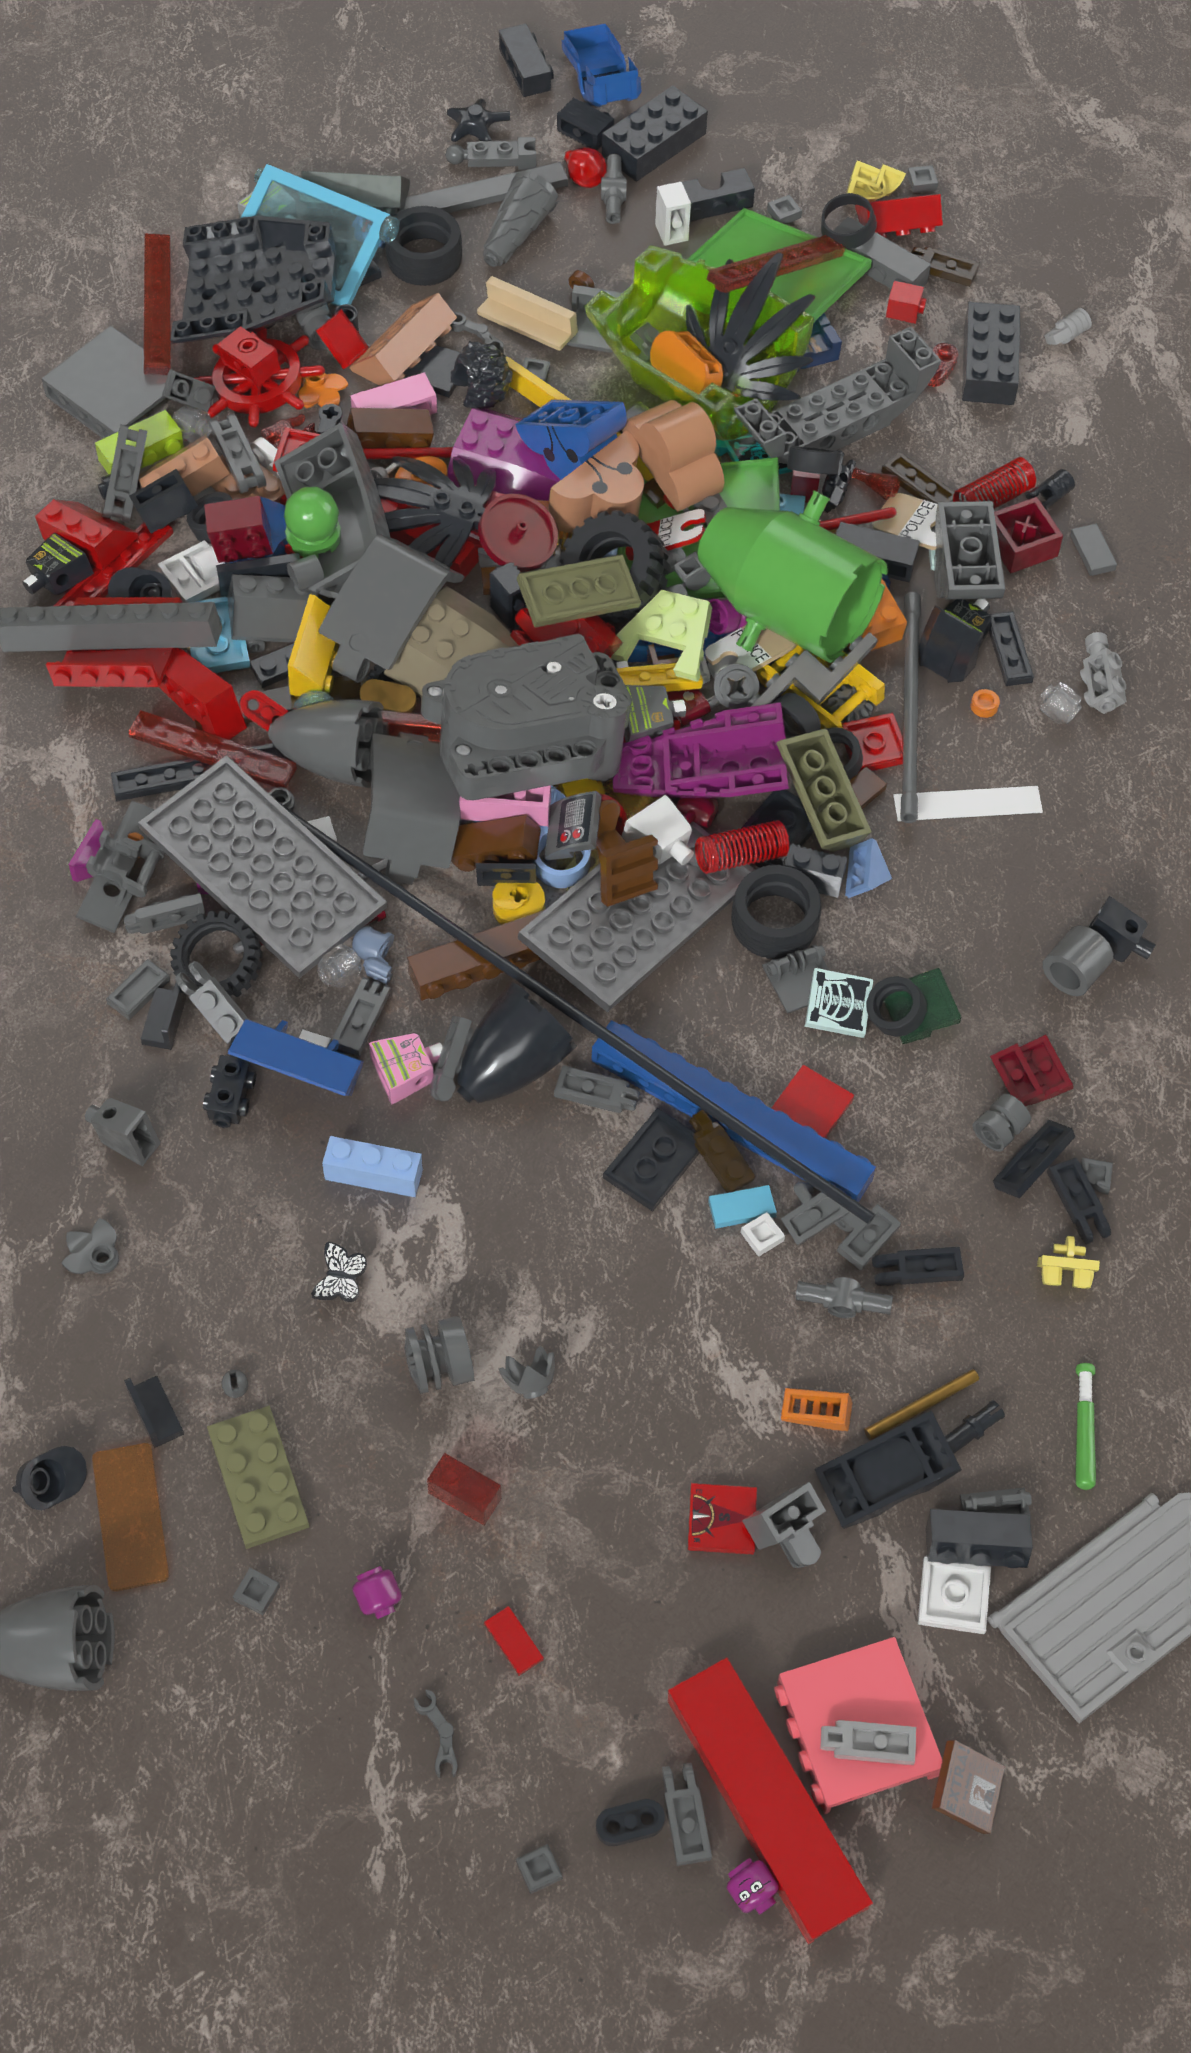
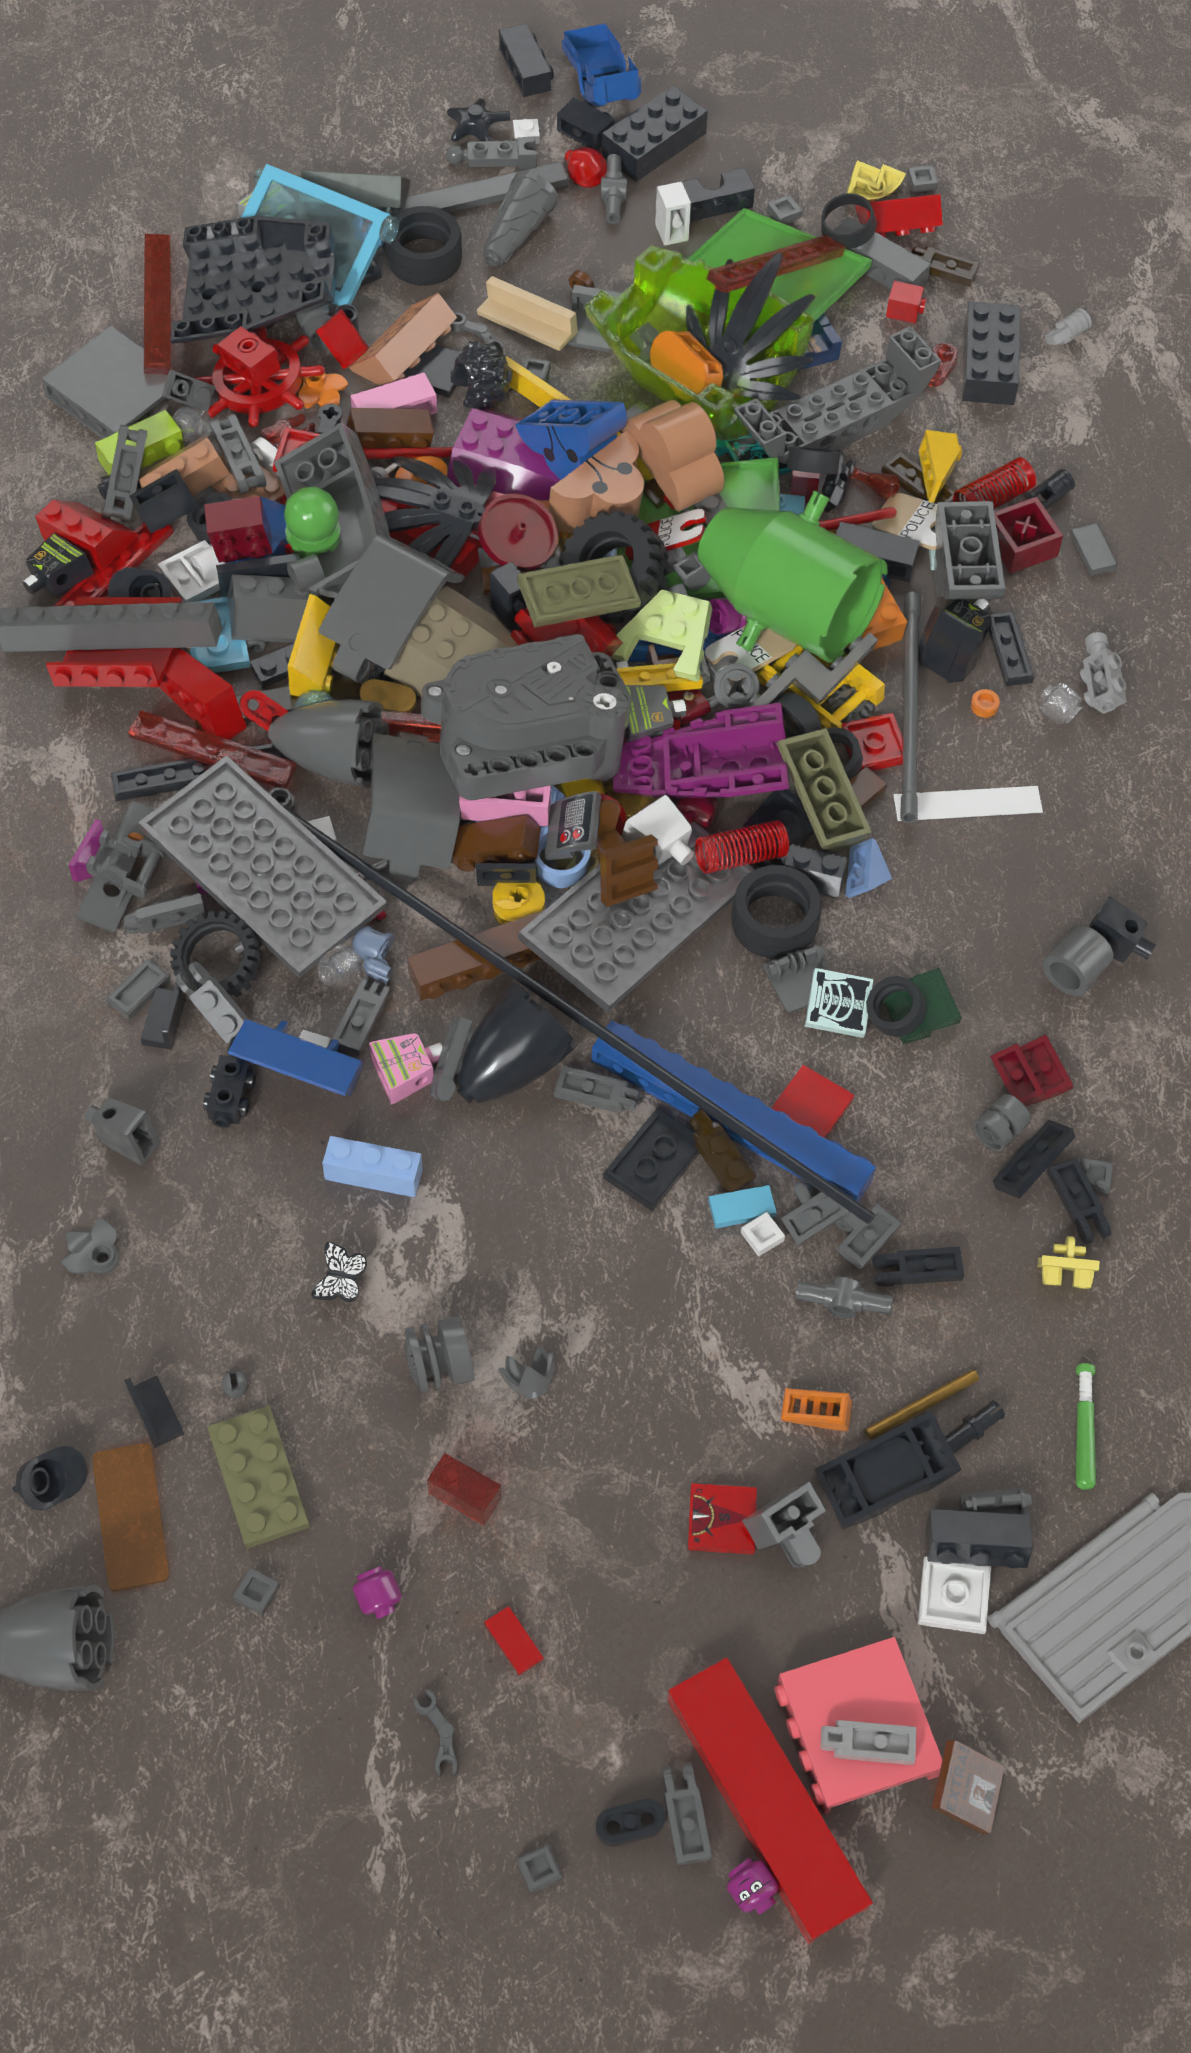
none -> white plate [513,119,540,144]
none -> yellow slope [918,430,962,503]

